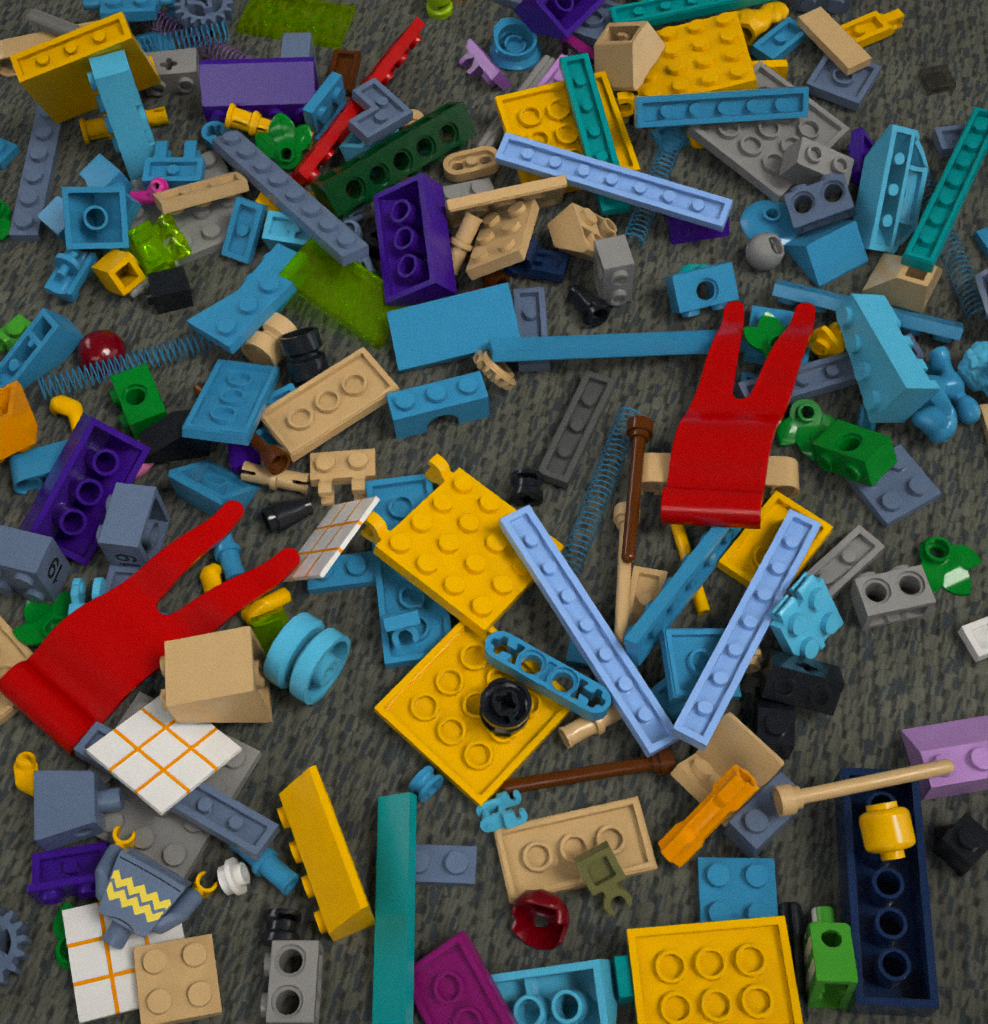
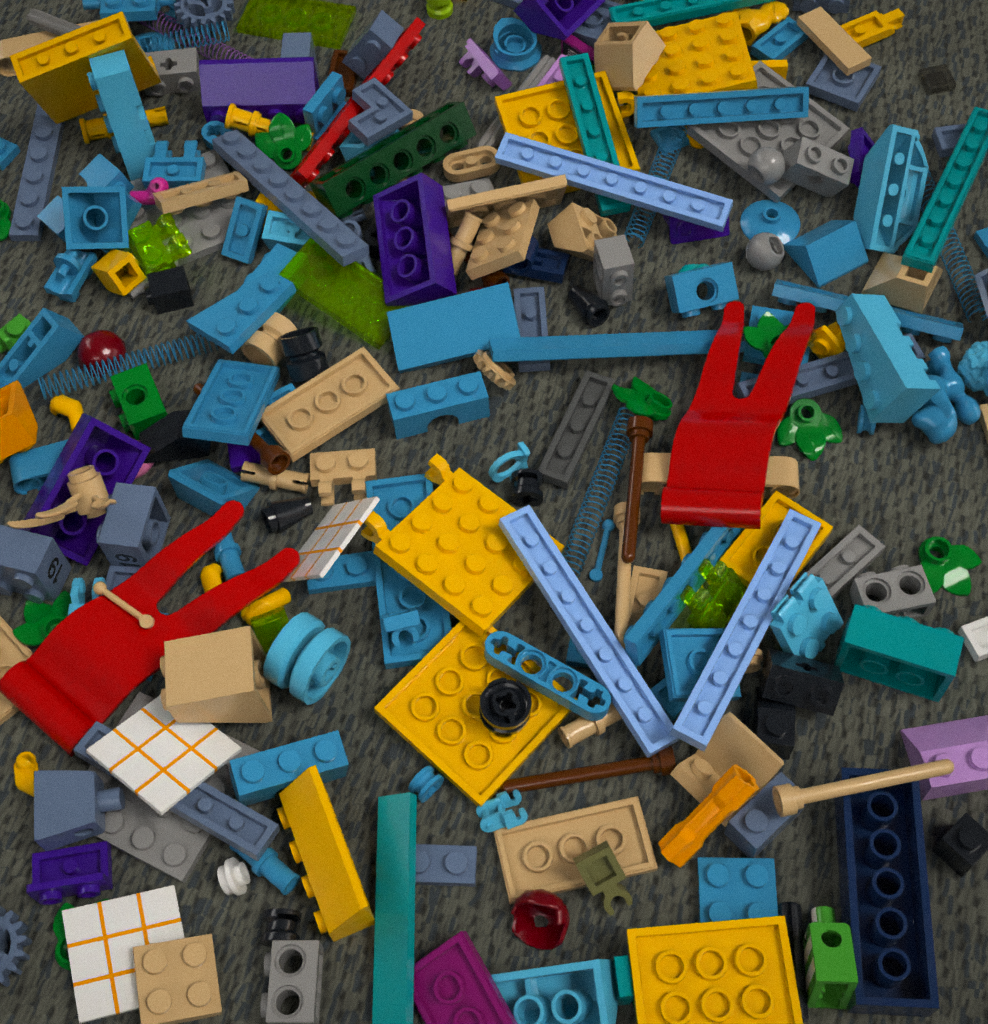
sand blue torso [95,826,218,949] -> none
sand blue brick [784,173,857,236] -> none
green brick [812,419,897,487] -> none
sand blue plate [845,444,942,529] -> none
yellow head [859,801,916,861] -> none
none -> tan plant [7,465,117,528]
none -> tan hinge [93,581,155,629]
none -> dark azure arch [229,730,349,806]
none -> sand blue brick [342,10,404,80]
none -> medium azure piece [488,442,530,483]
none -> dark azure hinge [589,519,615,582]
none -> green plate [612,376,672,421]
none -> clear neon green plate [680,559,747,628]
none -> light grey piece [748,147,786,186]
none -> teal brick [834,604,965,702]

